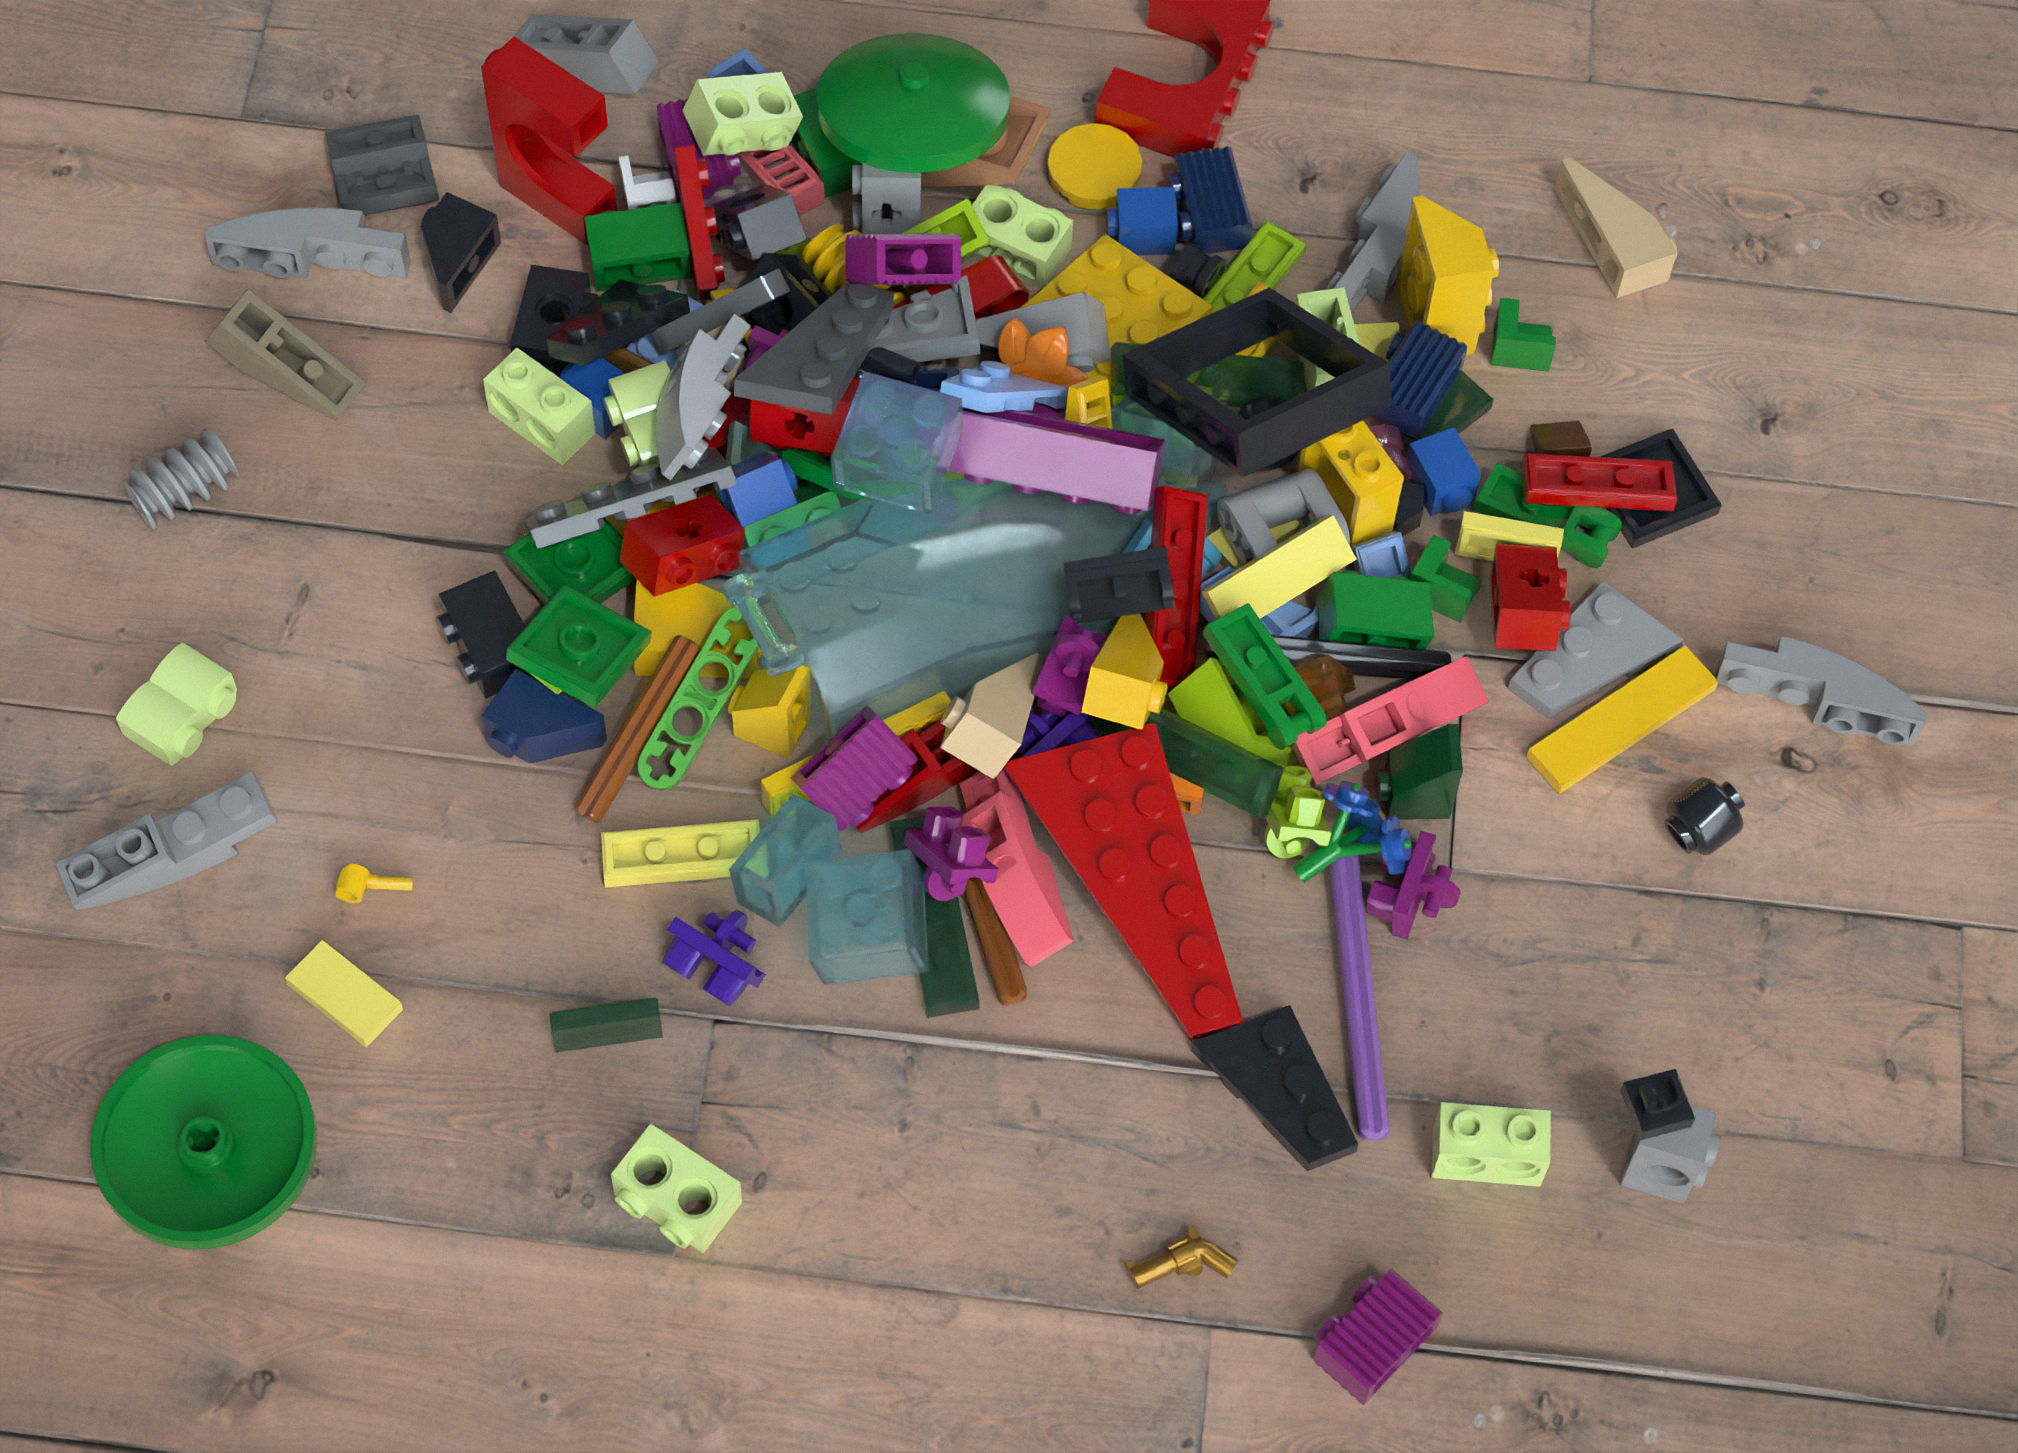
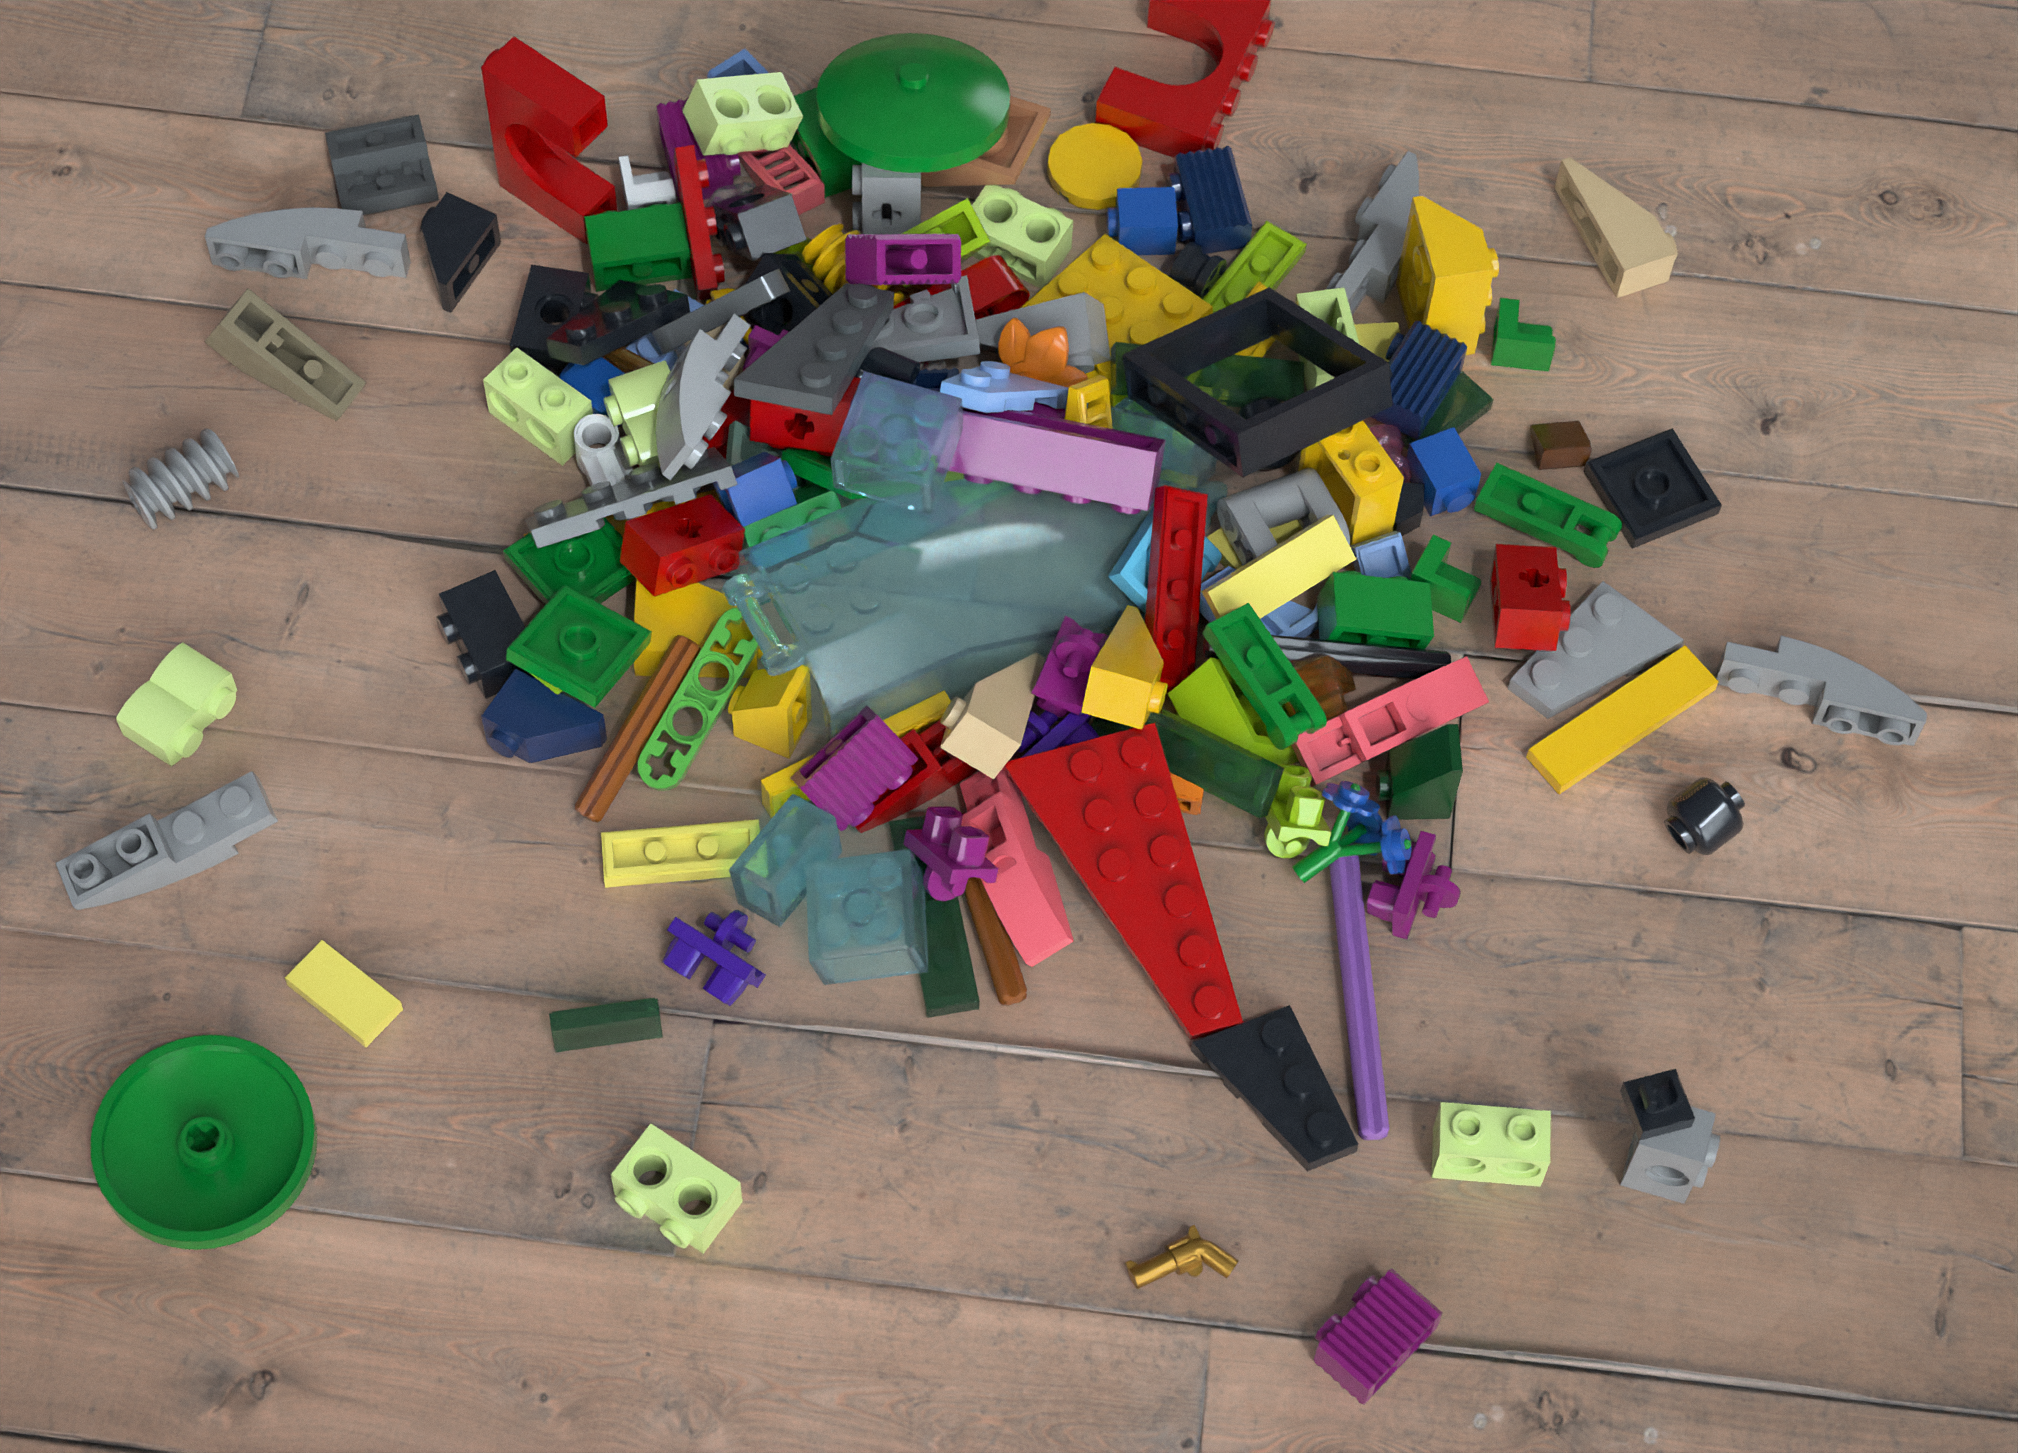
yellow hand [335,864,413,903] -> none
light grey slope [515,14,659,95] -> none
black hinge [1063,547,1174,623] -> none
light yellow tile [1455,511,1564,562] -> none
red tile [1521,453,1677,511] -> none
none -> white piece [574,414,633,486]

